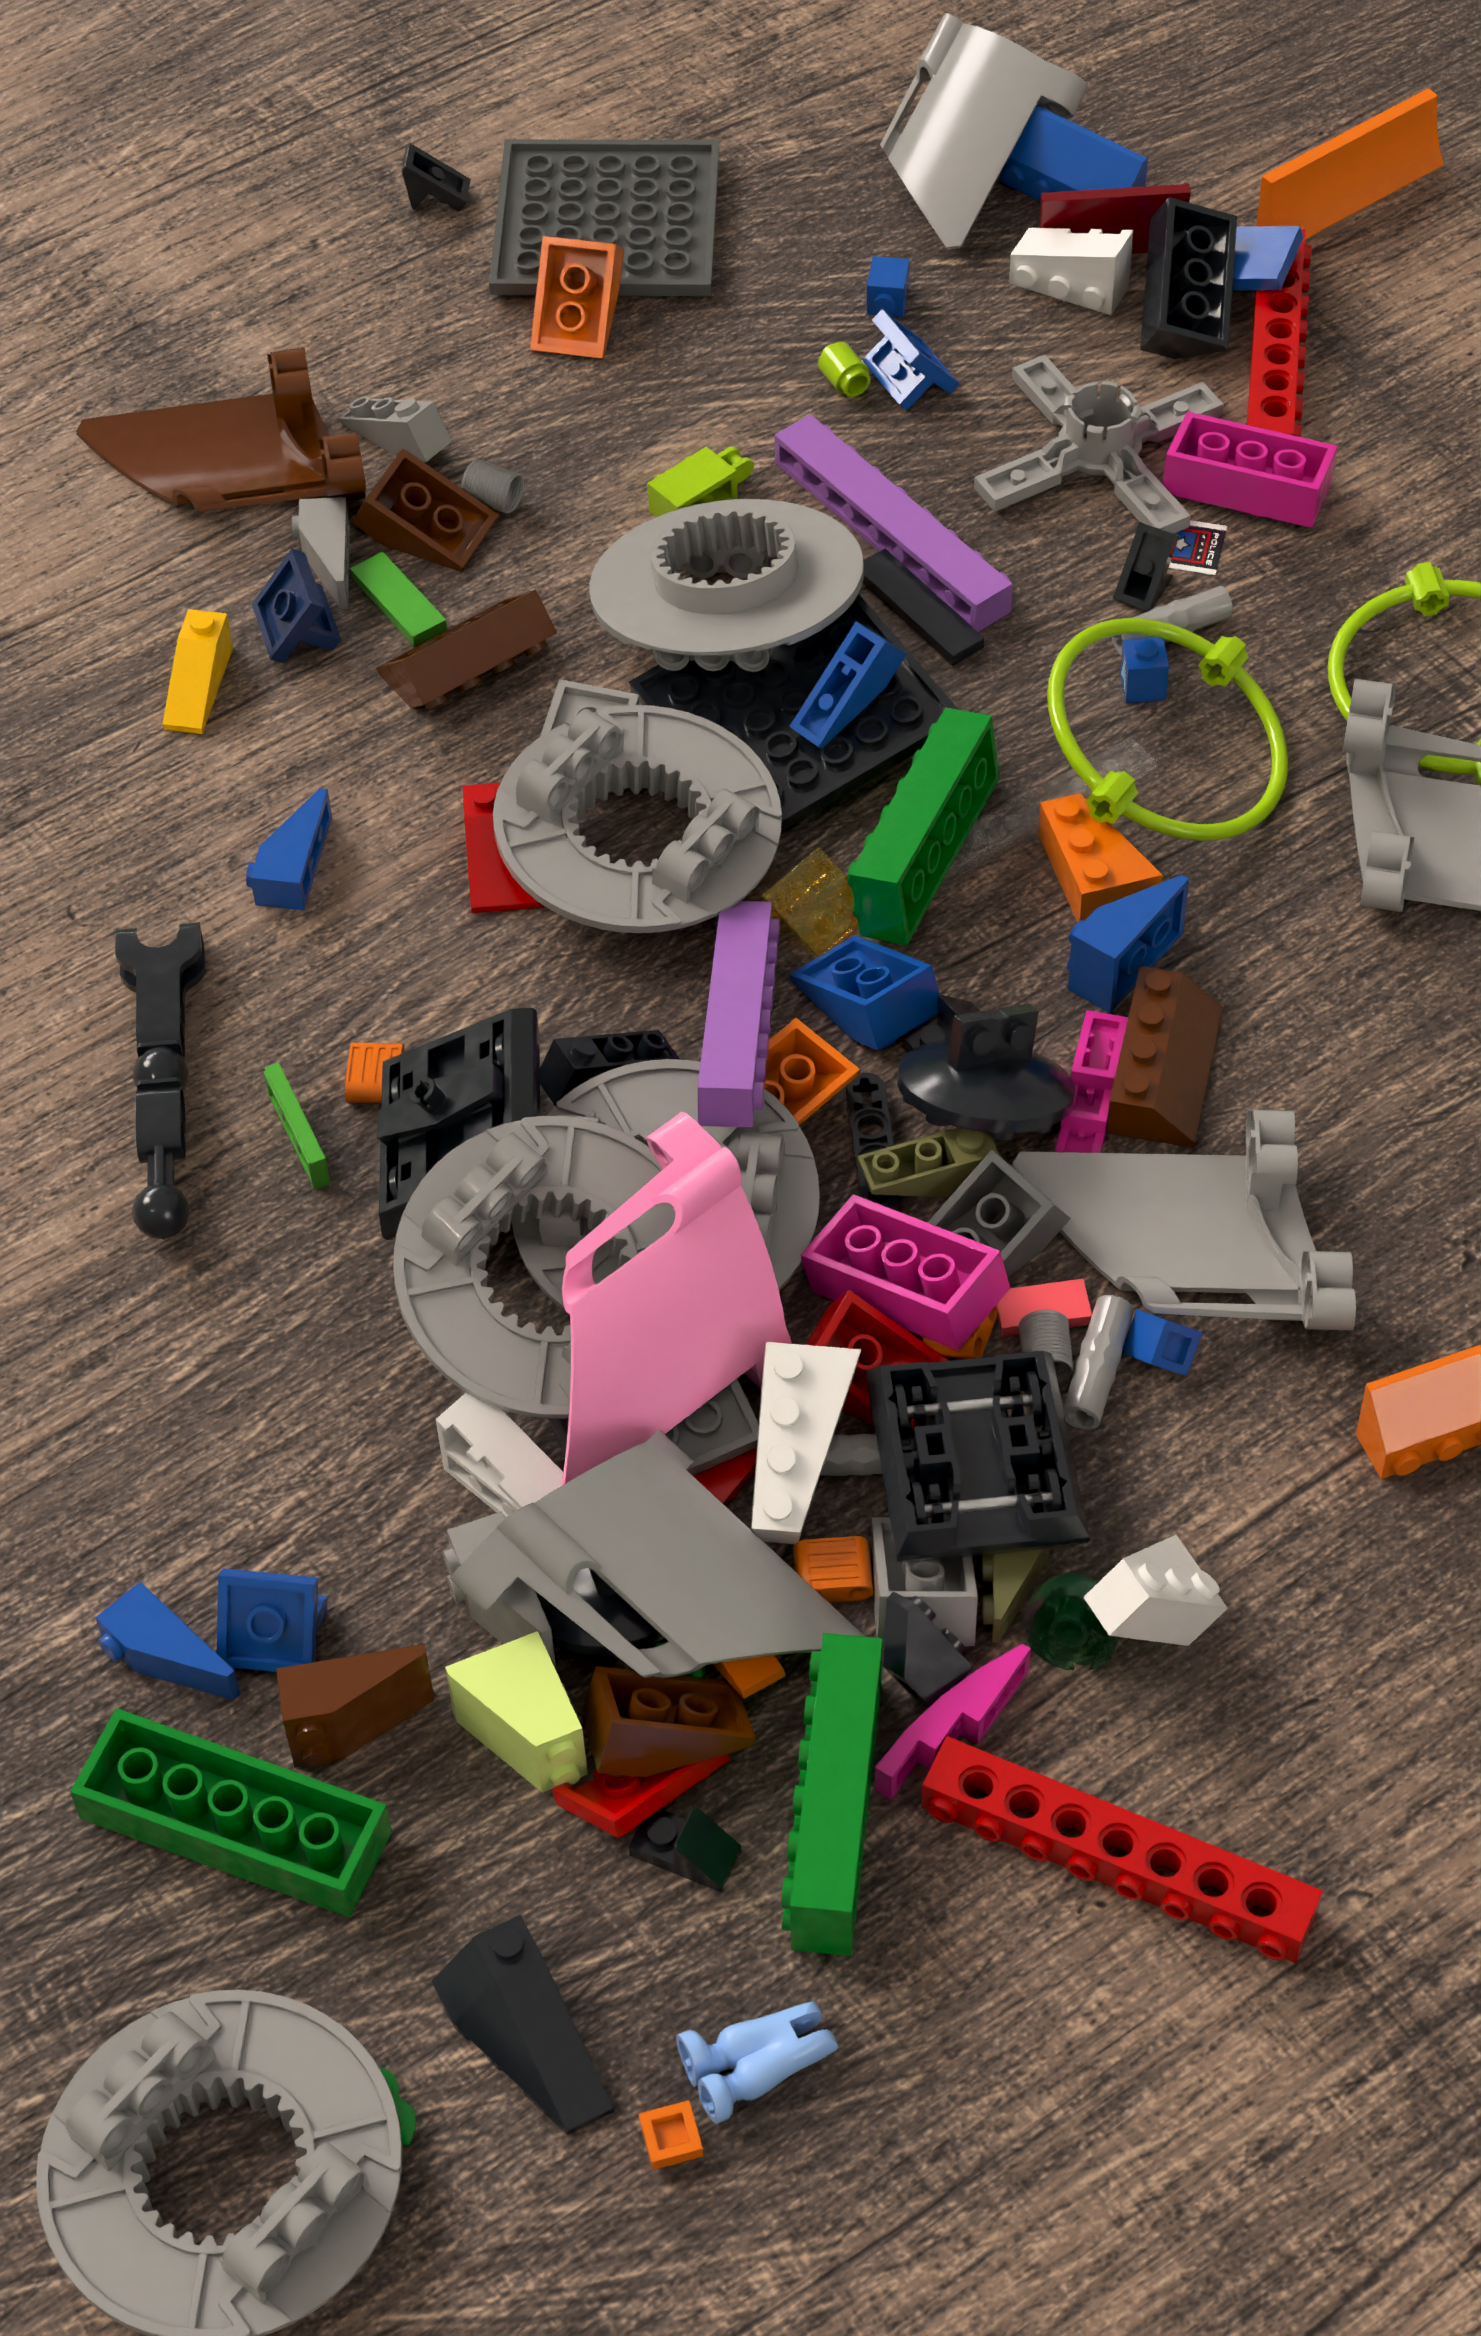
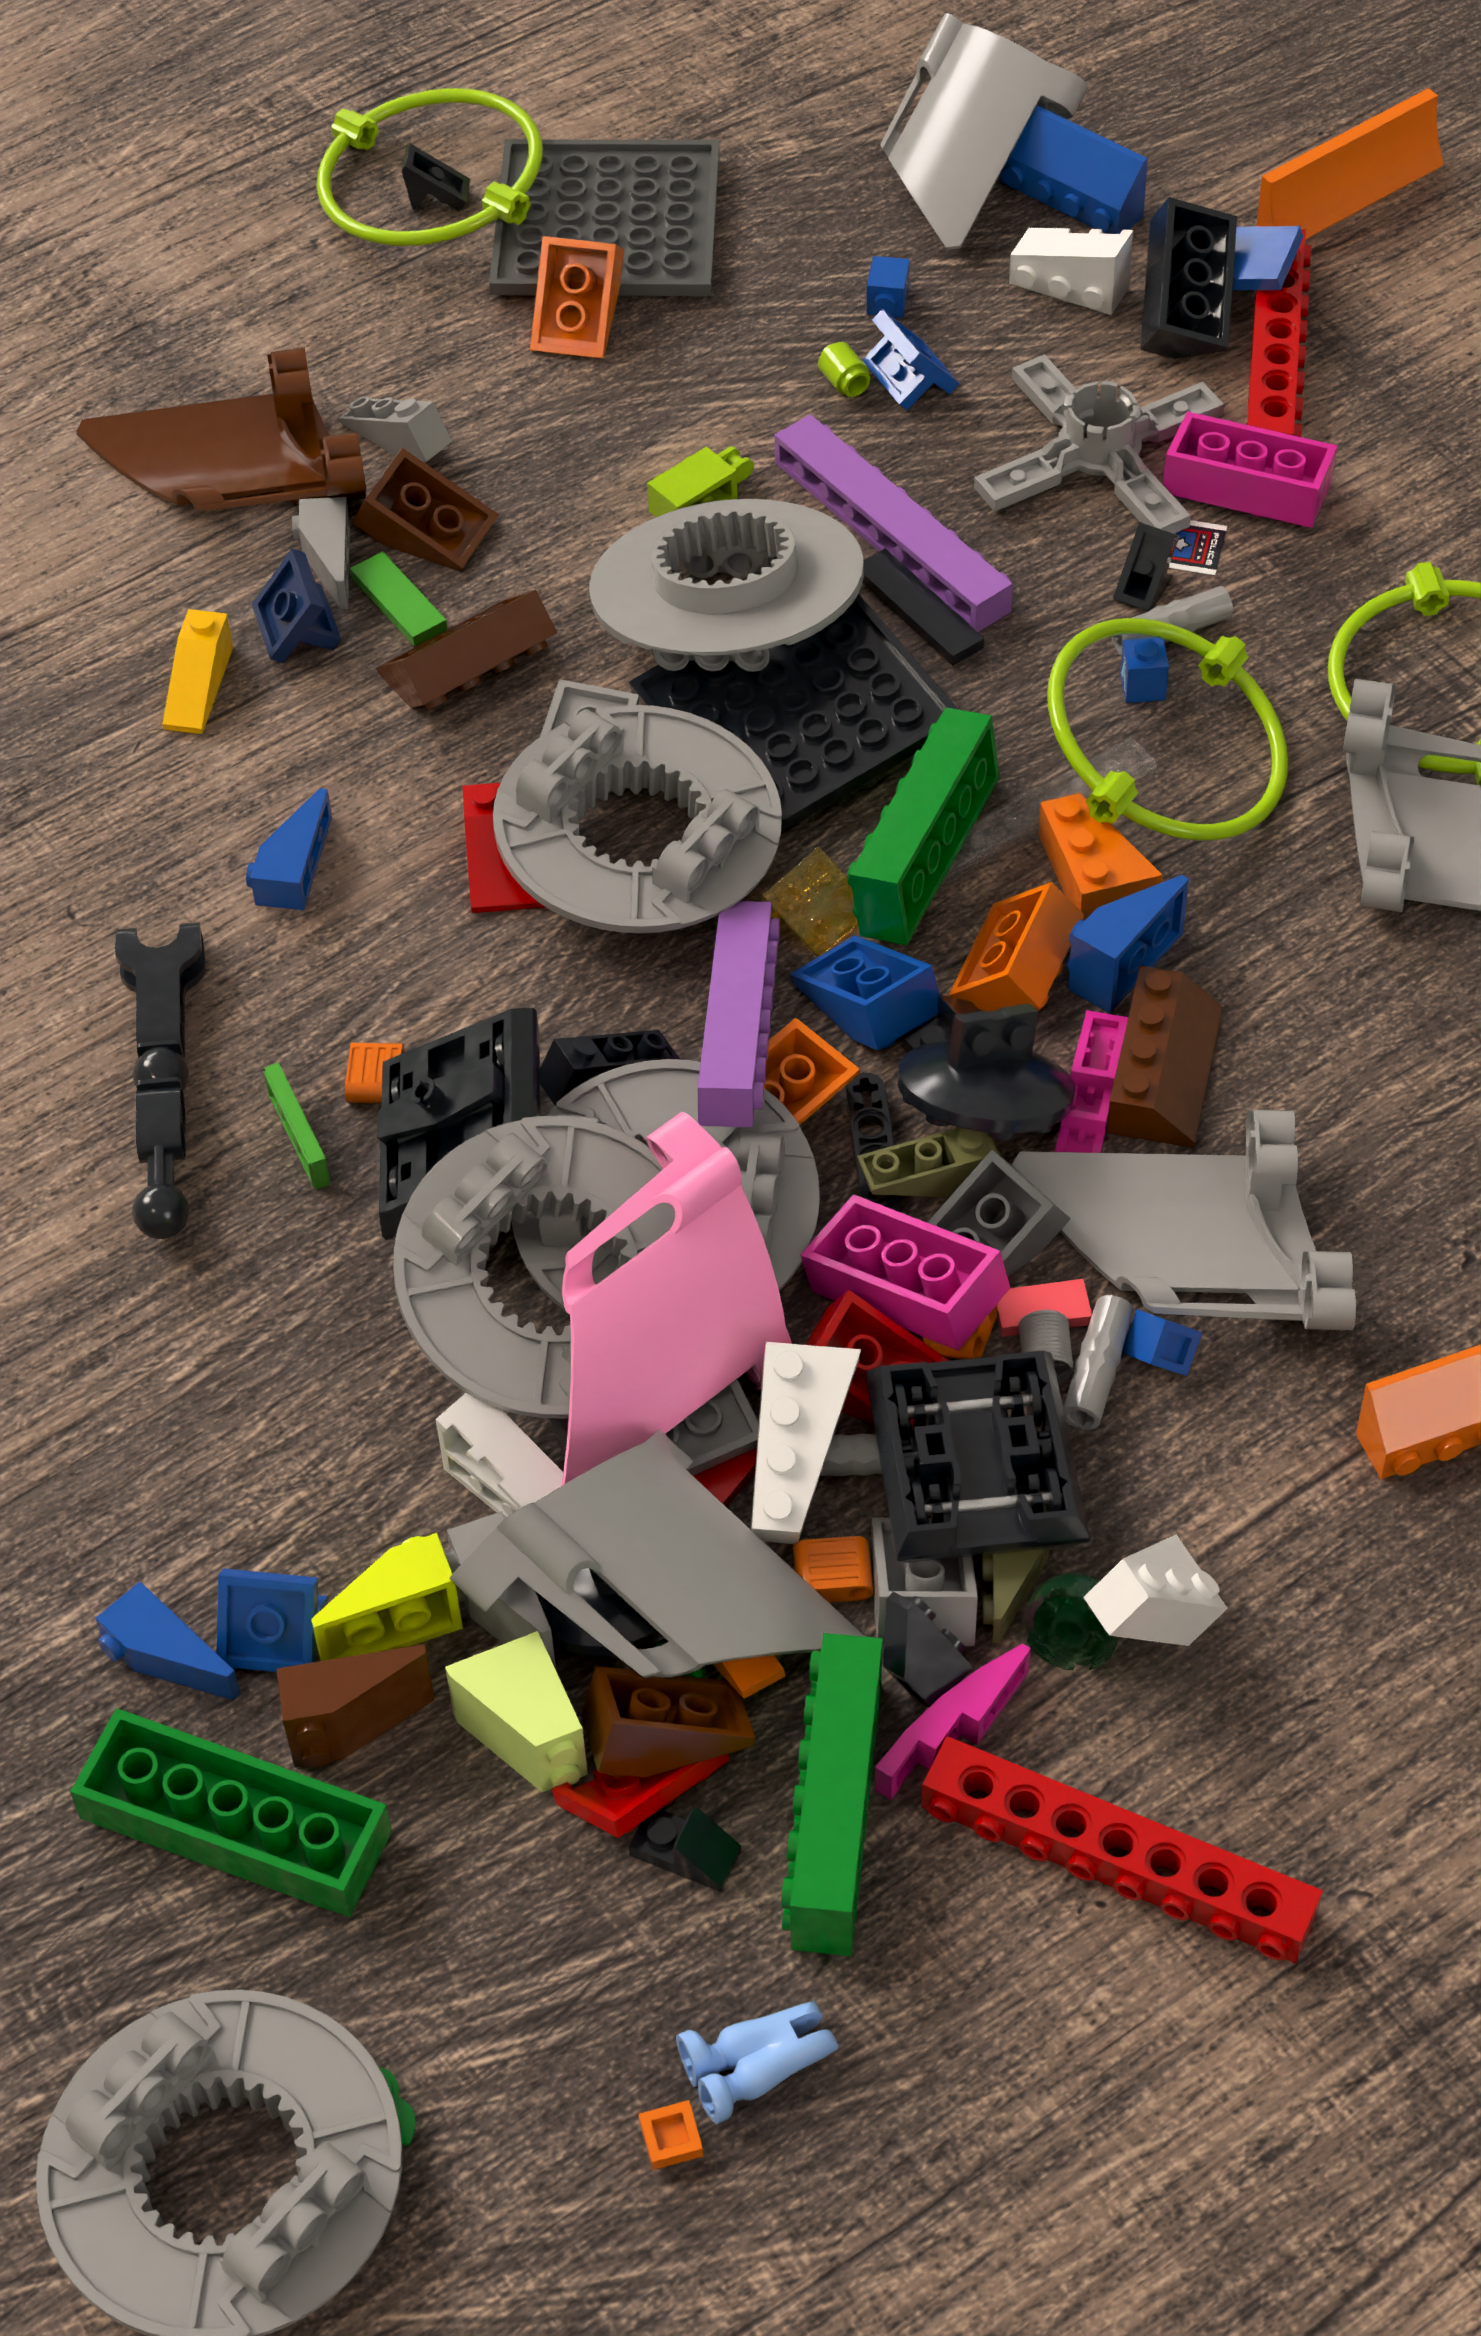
black wedge [432,1914,614,2135] -> none
light grey piece [461,458,524,514] -> none
blue slope [789,622,907,749] -> none
dark red tile [1039,184,1191,254] -> none
none -> neon yellow slope [311,1533,463,1661]
none -> lime piece [317,88,543,246]
none -> orange slope [948,882,1084,1012]

